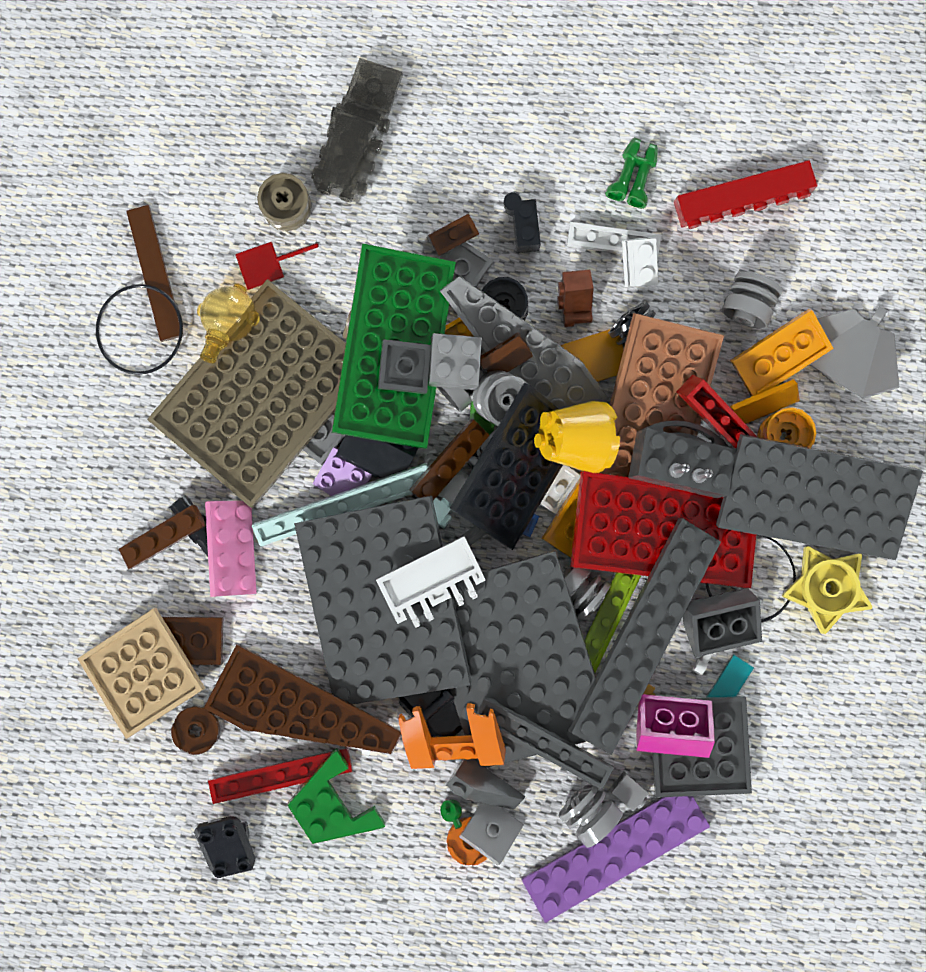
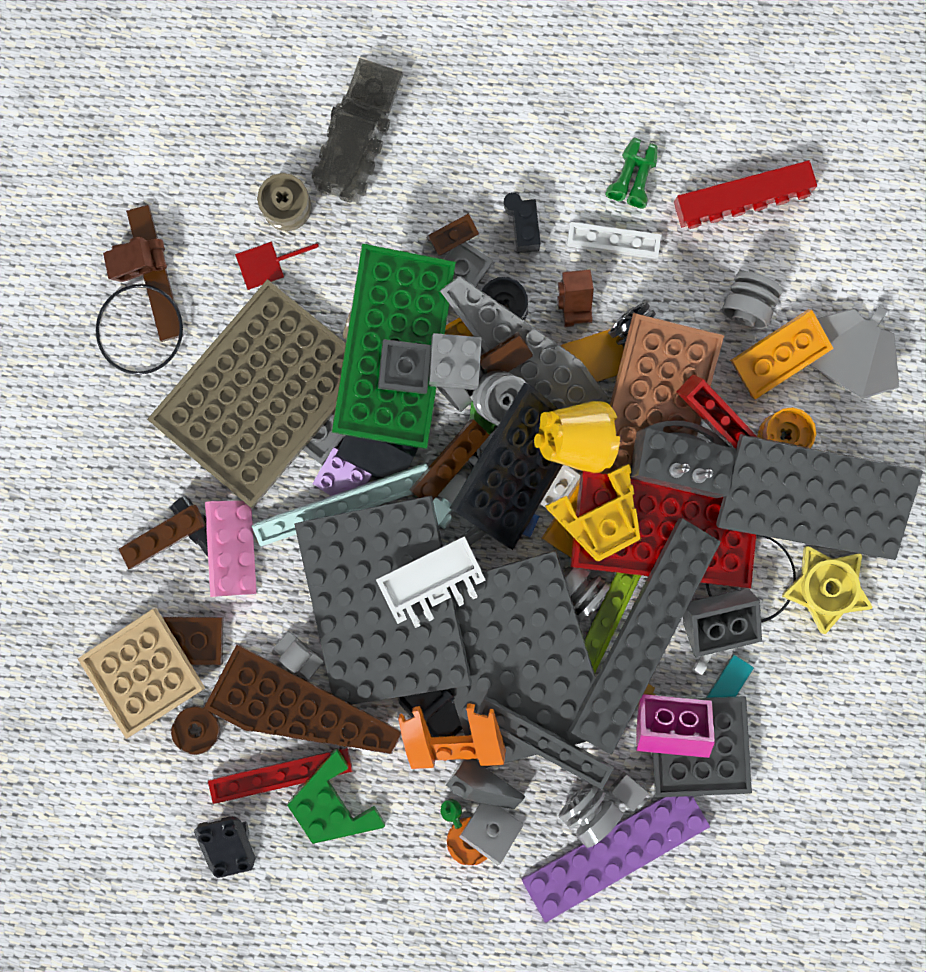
clear yellow piece [197,284,260,364] -> none
white plate [622,237,658,287] -> none
light orange tile [730,379,800,424] -> none
none -> copper hinge [103,237,167,282]
none -> light grey tile [273,631,324,679]
none -> yellow wing [545,464,640,561]

